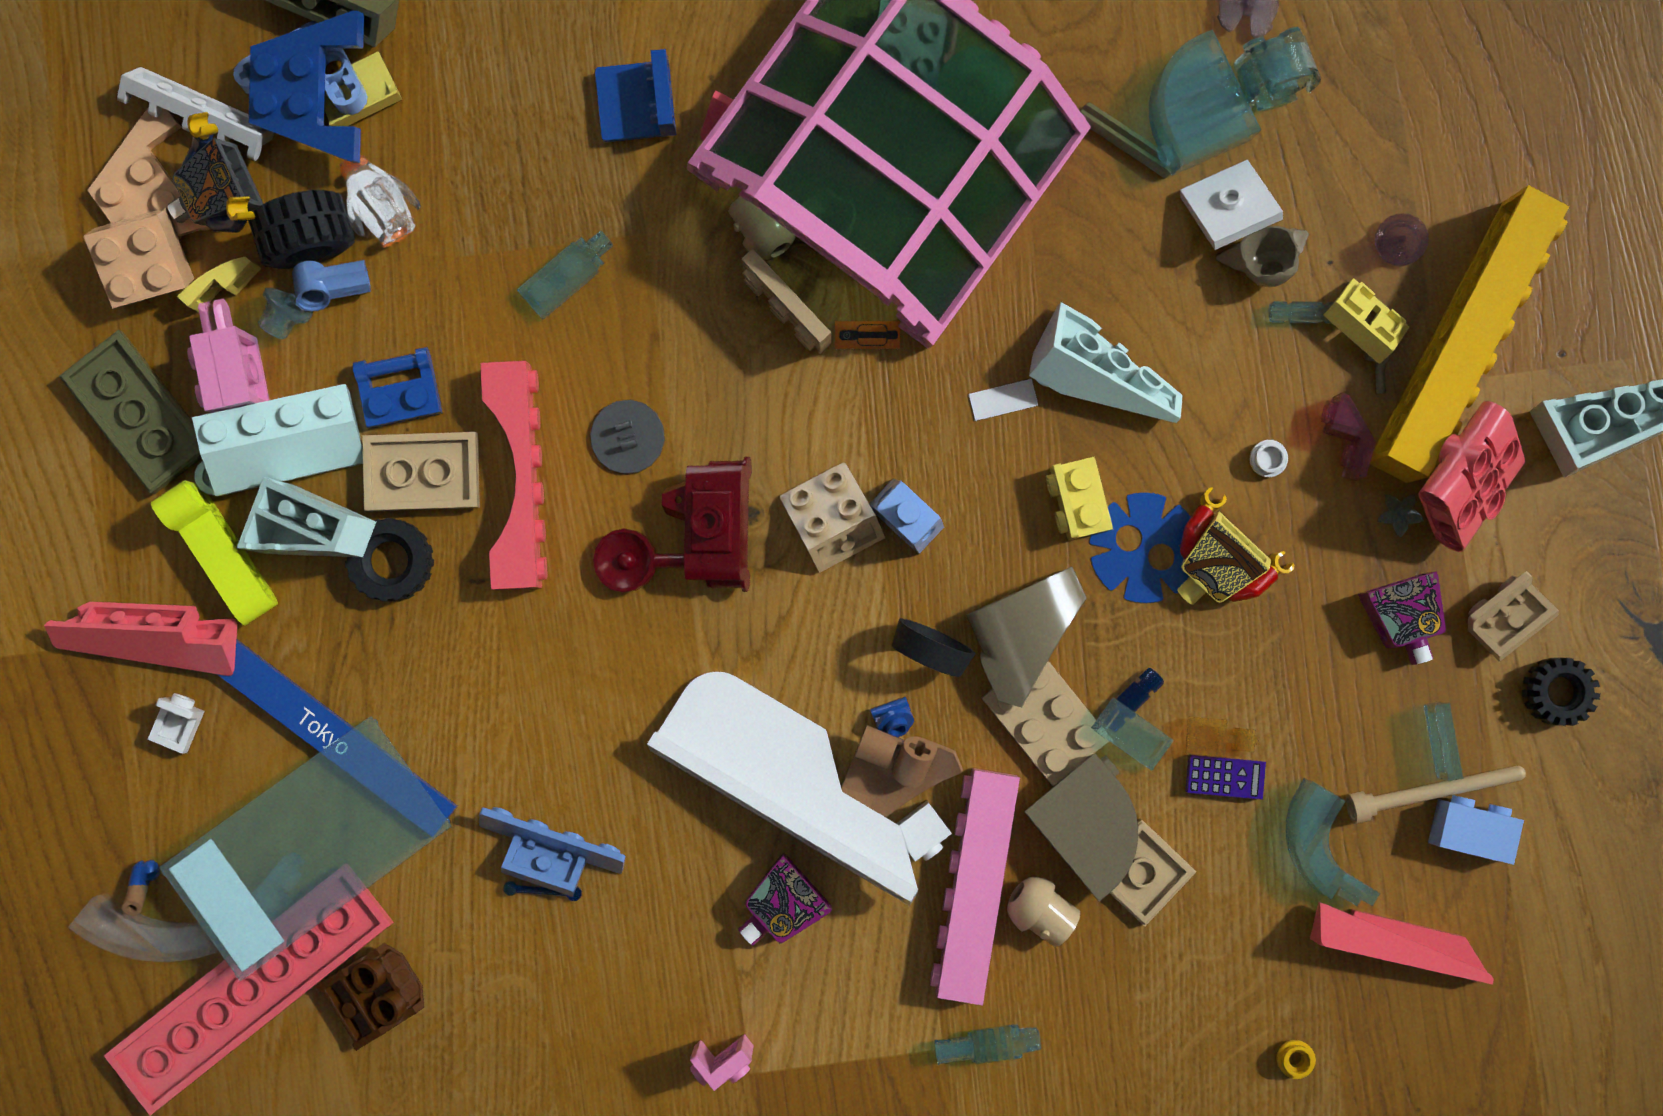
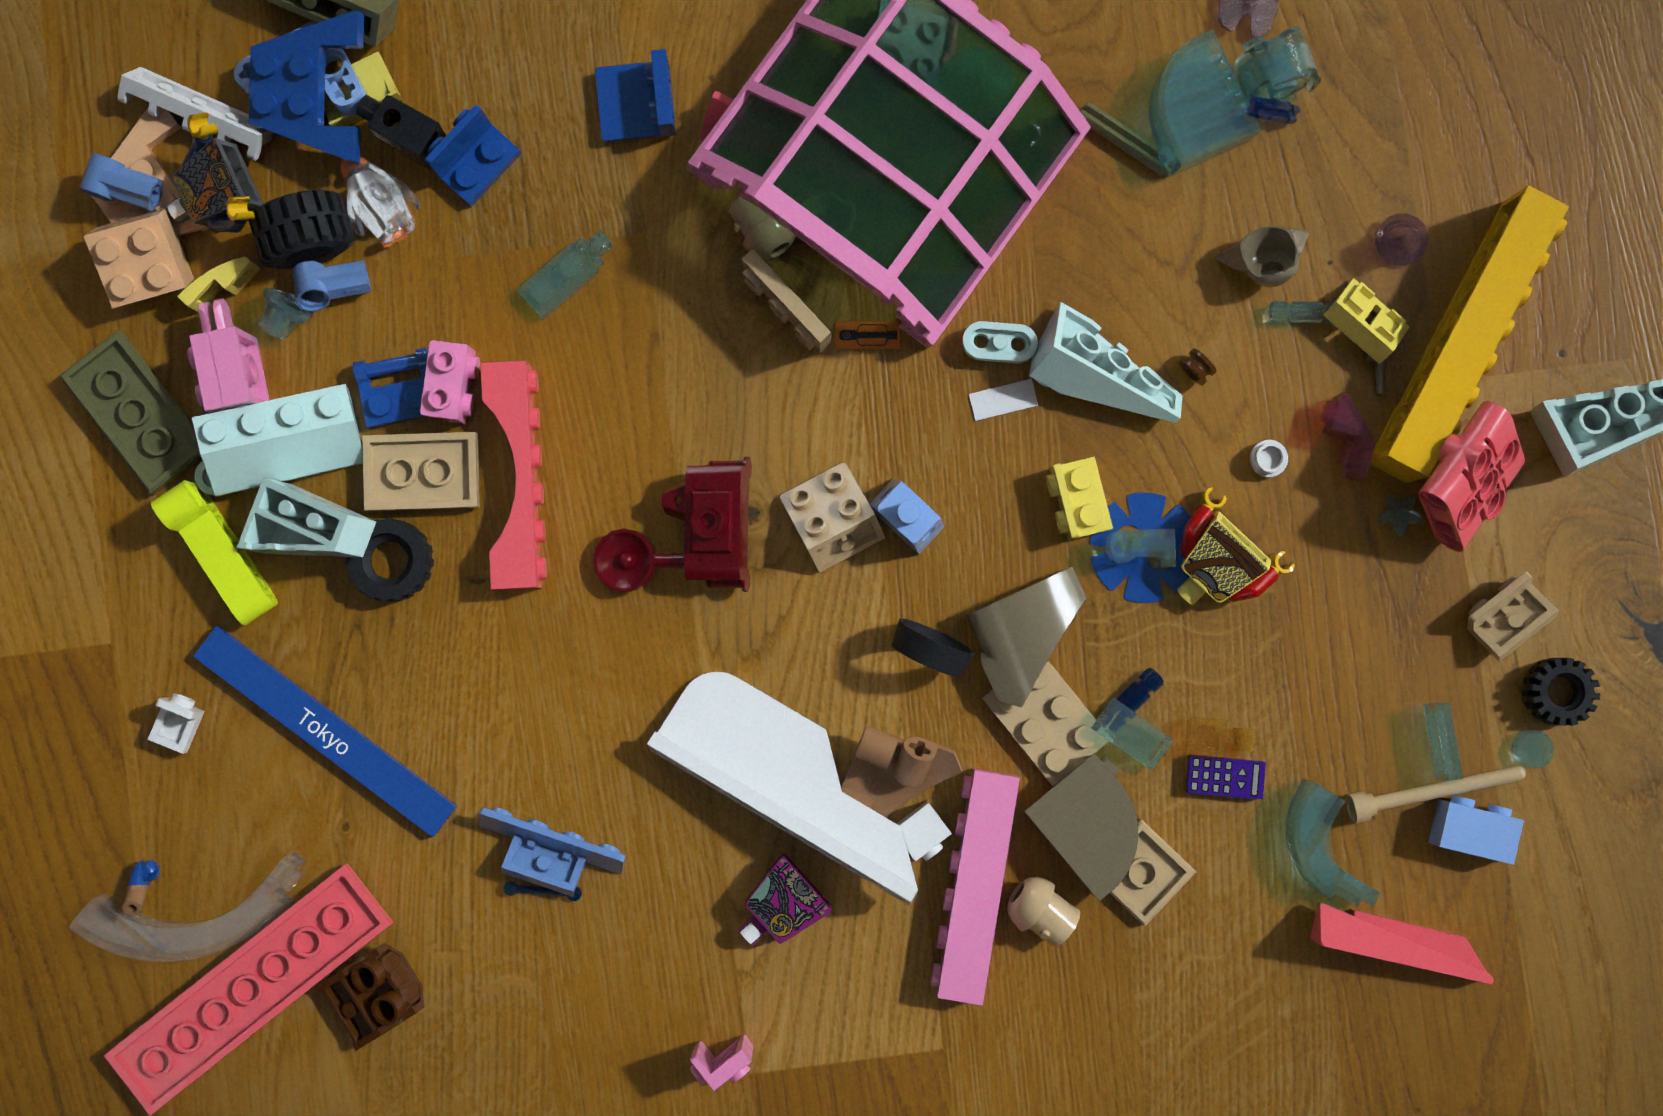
coral wedge [44,602,238,676] -> none
clear light blue piece [159,716,452,981] -> none
dark grey piece [590,400,665,474] -> none
blue plate [870,697,914,737] -> none
clear light blue hinge [934,1024,1041,1065] -> none
white plate [1180,159,1283,250] -> none
yellow plate [1276,1040,1316,1079] -> none
torso [1358,571,1446,665] -> none
none -> medium blue piece [78,153,163,212]
none -> black torso [356,94,446,170]
none -> bright pink bracket [420,340,480,425]
none -> blue bracket [425,104,522,207]
none -> light aqua plate [962,321,1038,364]
none -> clear light blue leg [1101,529,1176,568]
none -> reddish brown bush [1179,348,1217,386]
none -> clear blue axle [1246,97,1300,124]
none -> clear light blue tile [1512,730,1554,768]

